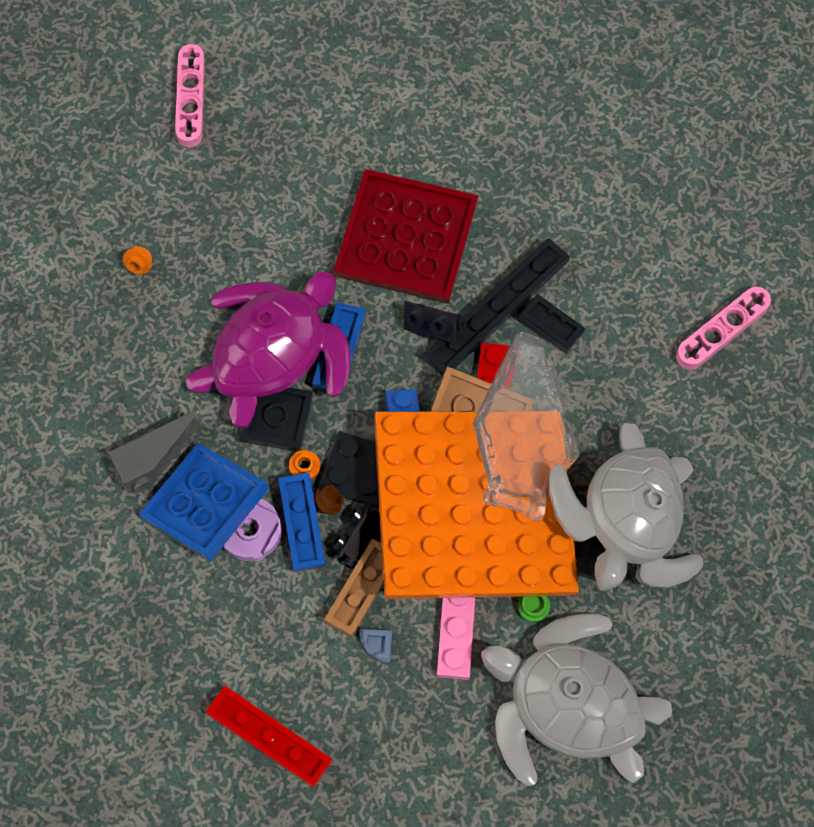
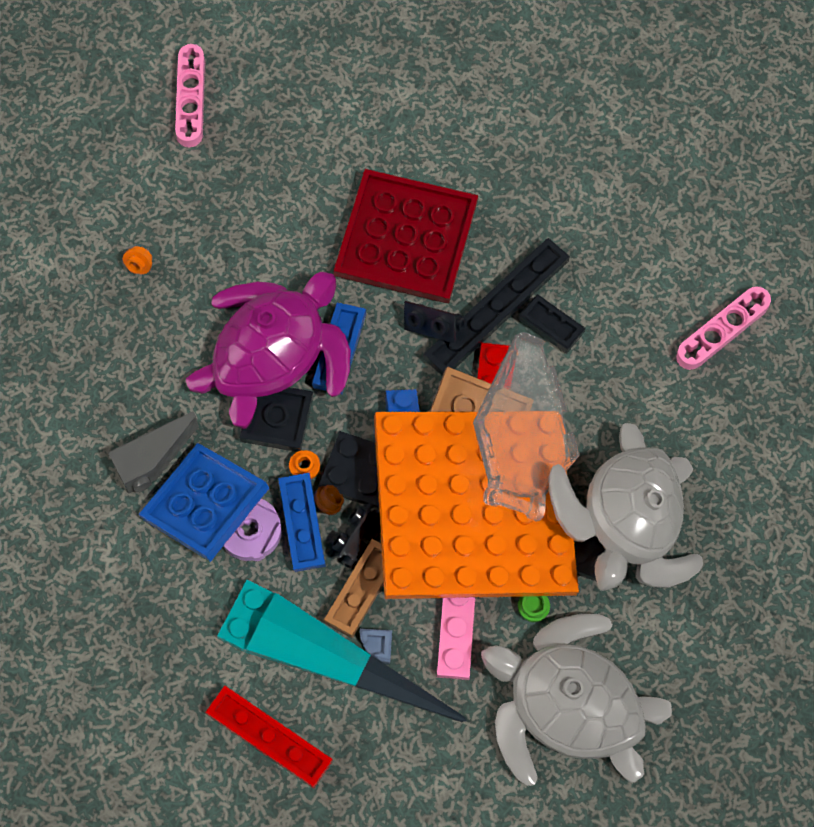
none -> teal plate [217,580,467,722]

